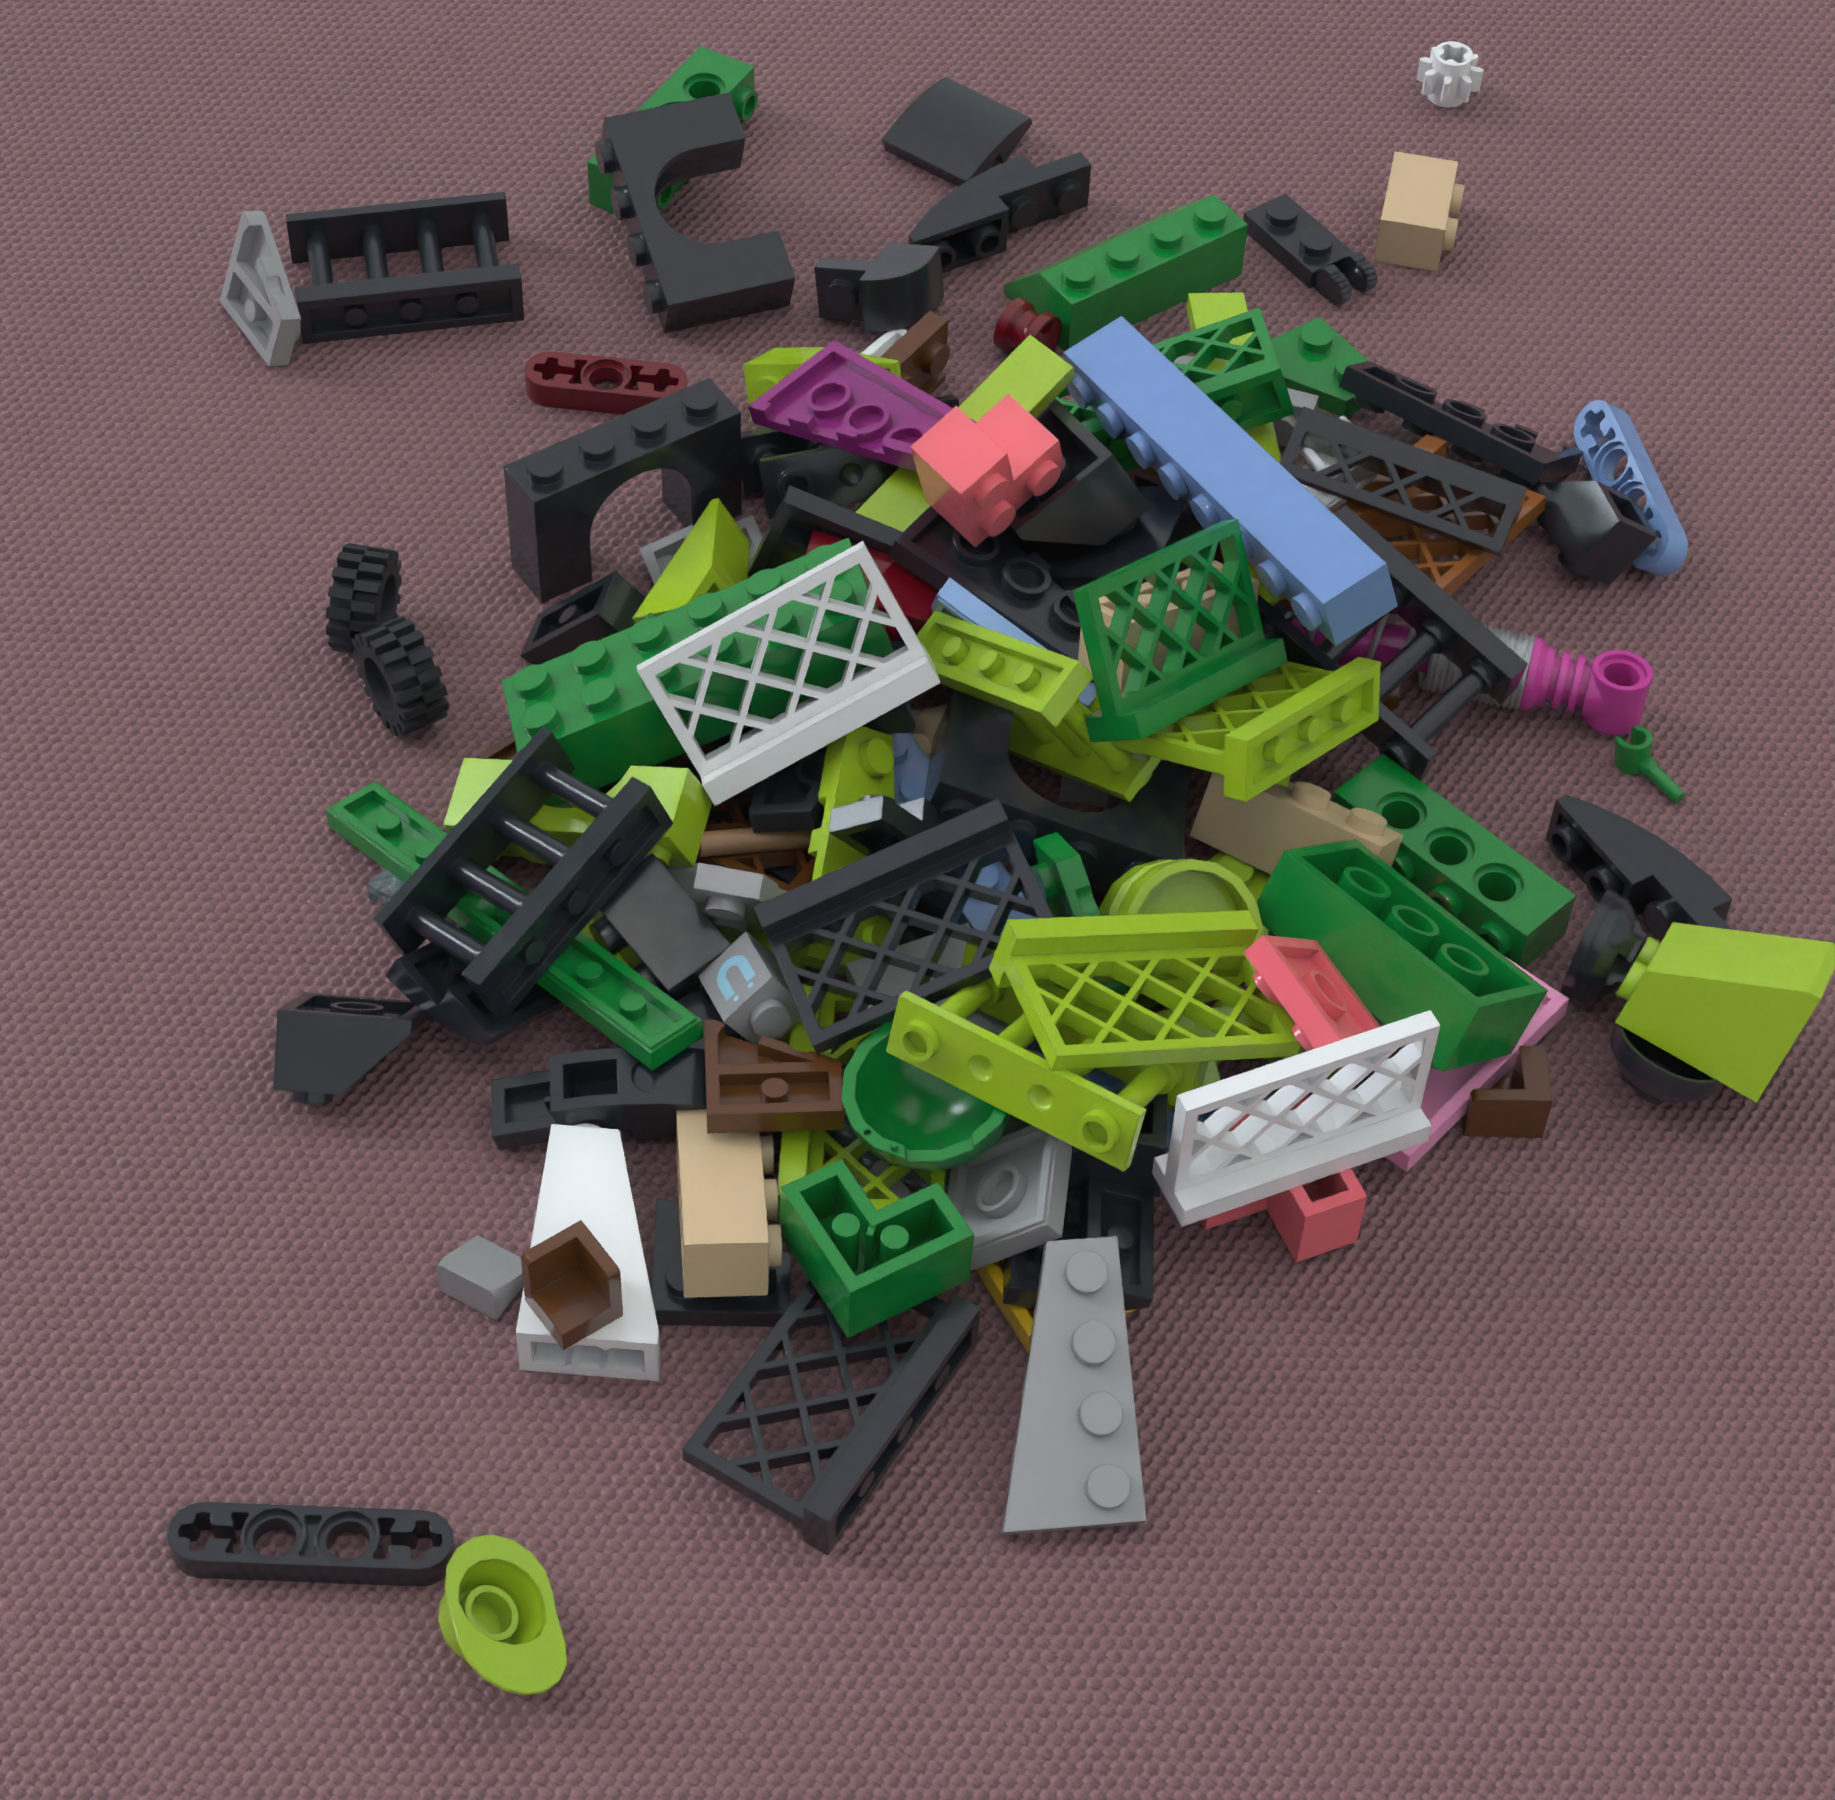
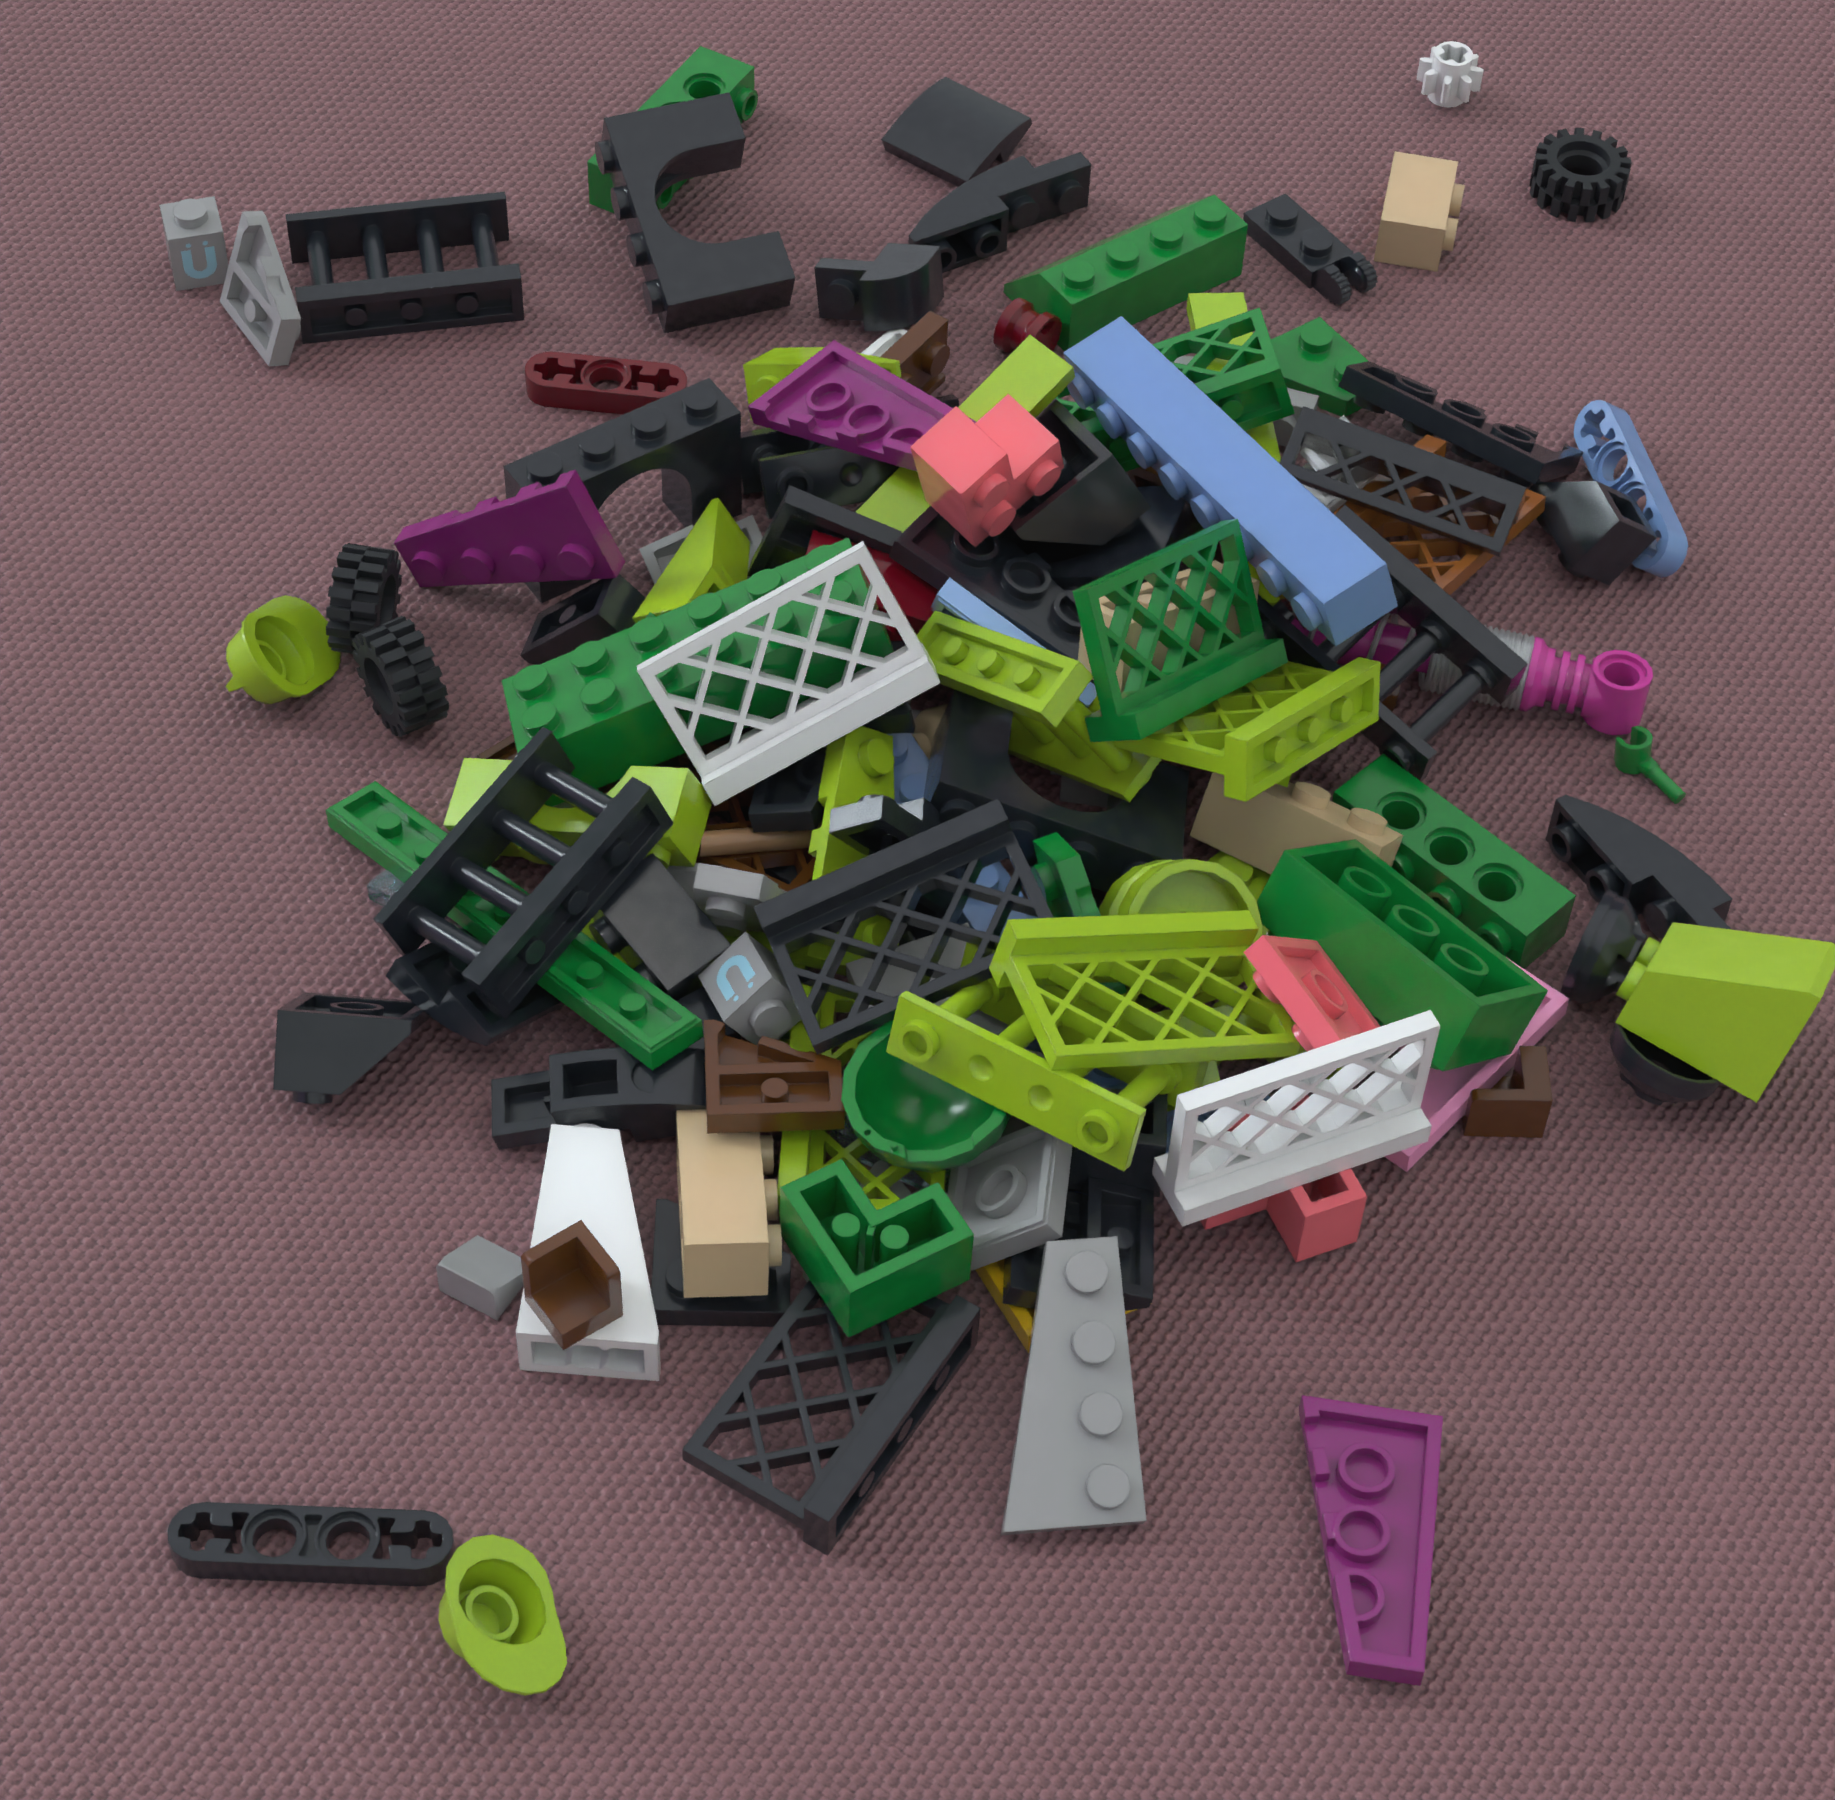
none -> light grey brick [159,196,228,291]
none -> lime piece [225,595,341,704]
none -> magenta wing [394,469,626,587]
none -> magenta wing [1299,1395,1443,1686]
none -> black tyre [1529,128,1632,223]

